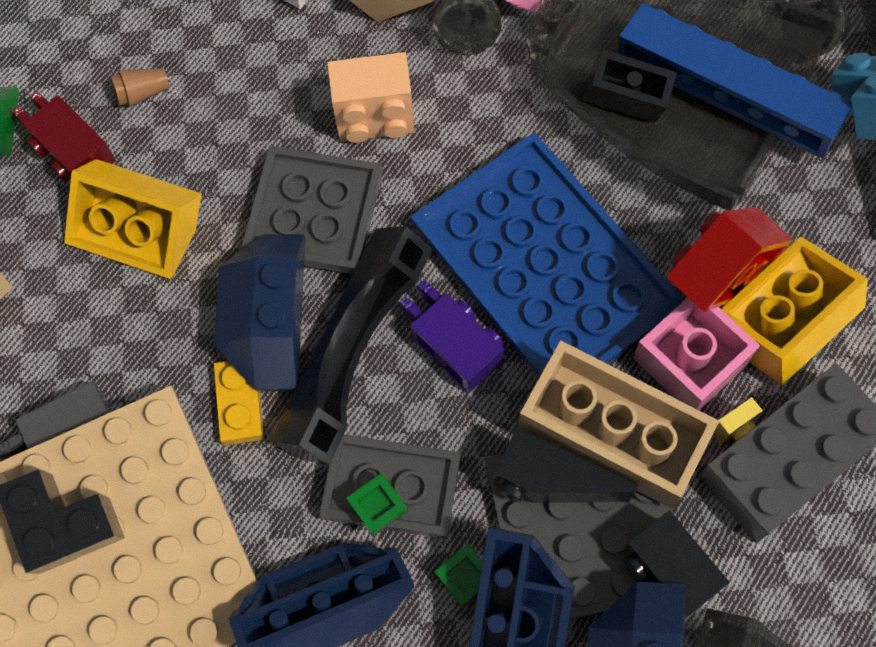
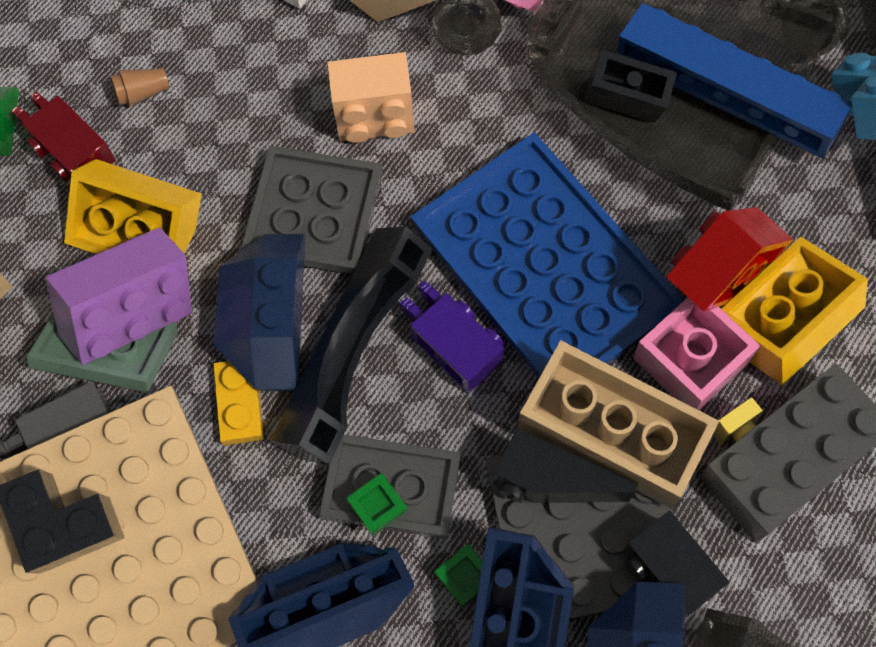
none -> sand green plate [27,313,178,393]
none -> medium lavender brick [45,227,192,365]

